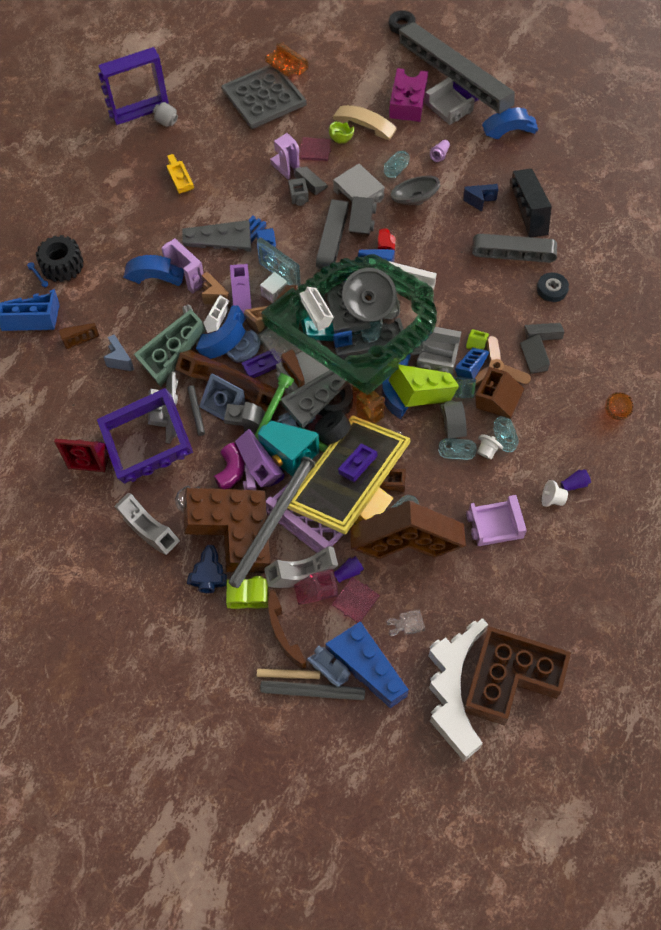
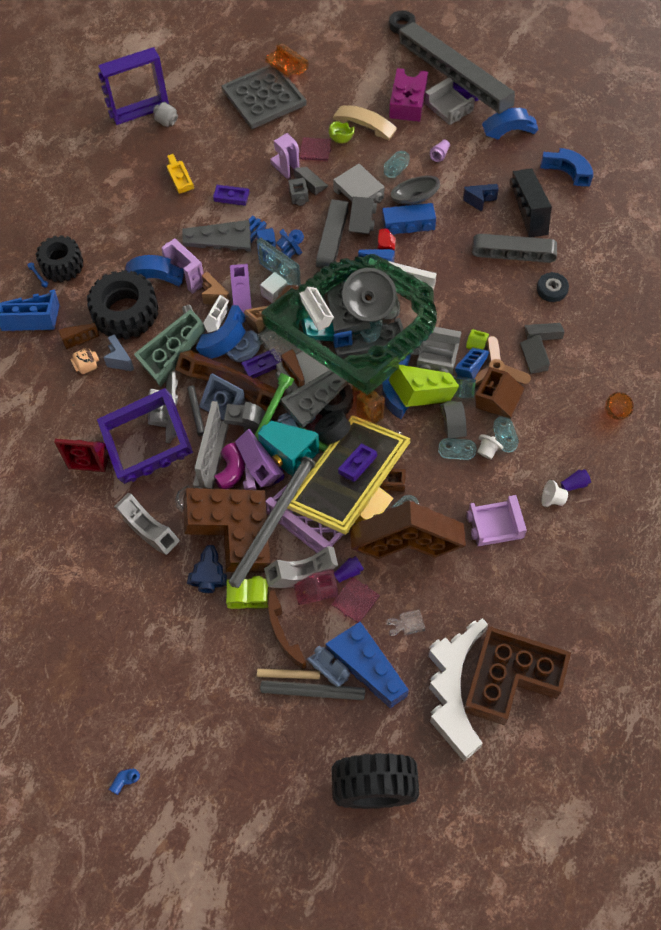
none -> light nougat head [71,348,99,374]
none -> black tyre [87,270,159,339]
none -> blue arm [109,769,140,795]
none -> light grey fence [193,401,229,489]
none -> dark purple plate [213,185,249,206]
none -> blue hips [276,229,304,259]
none -> black tyre [331,753,419,809]
none -> blue brick [382,203,436,235]
none -> blue arch [541,148,593,187]

